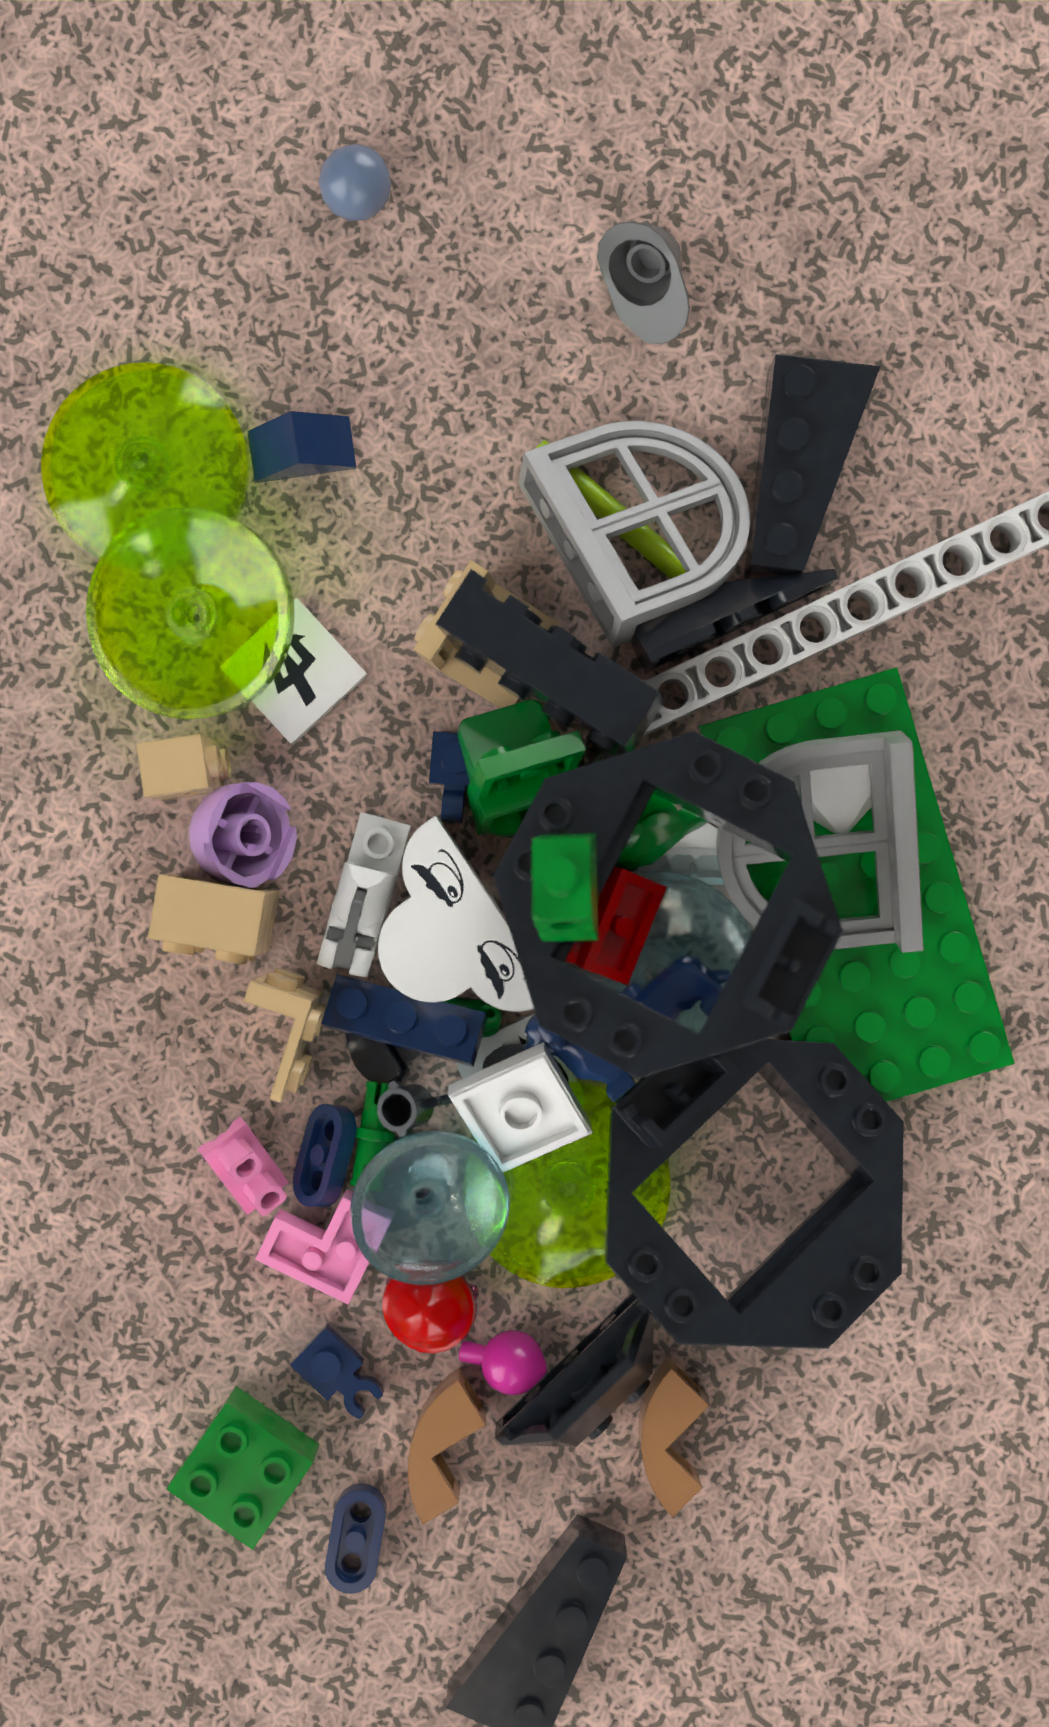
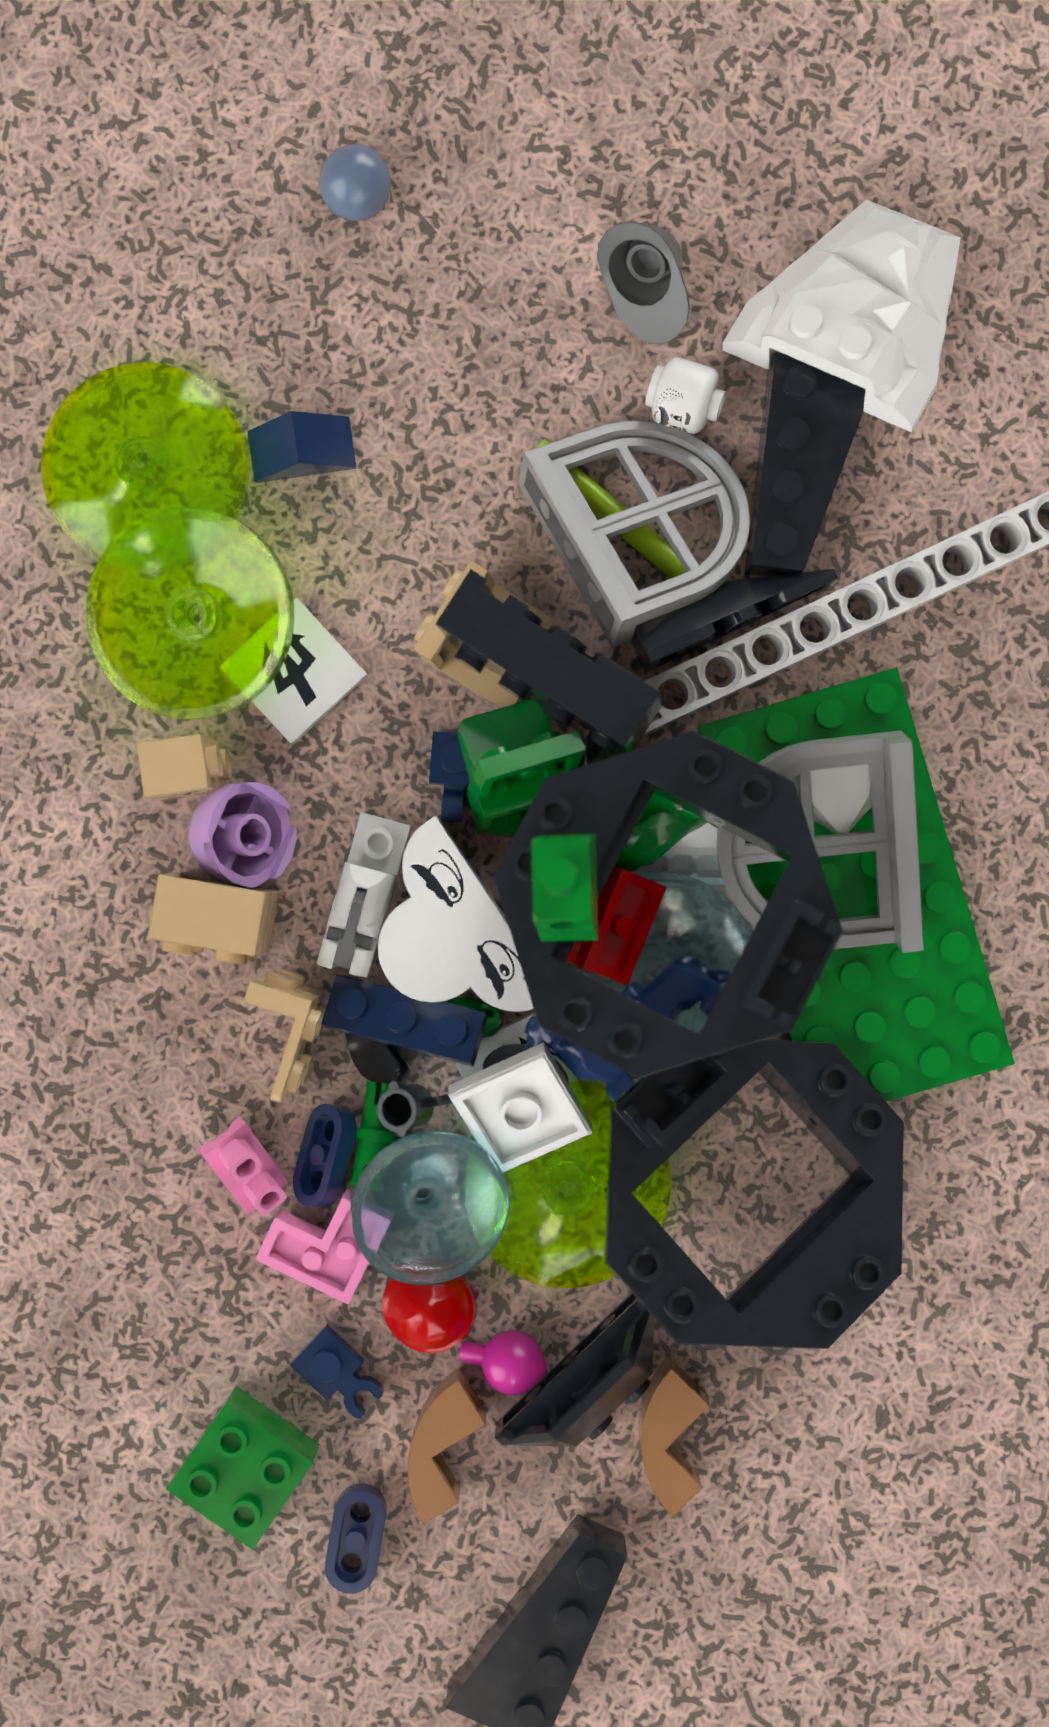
none -> white head [645,357,726,434]
none -> white wedge [722,200,961,432]

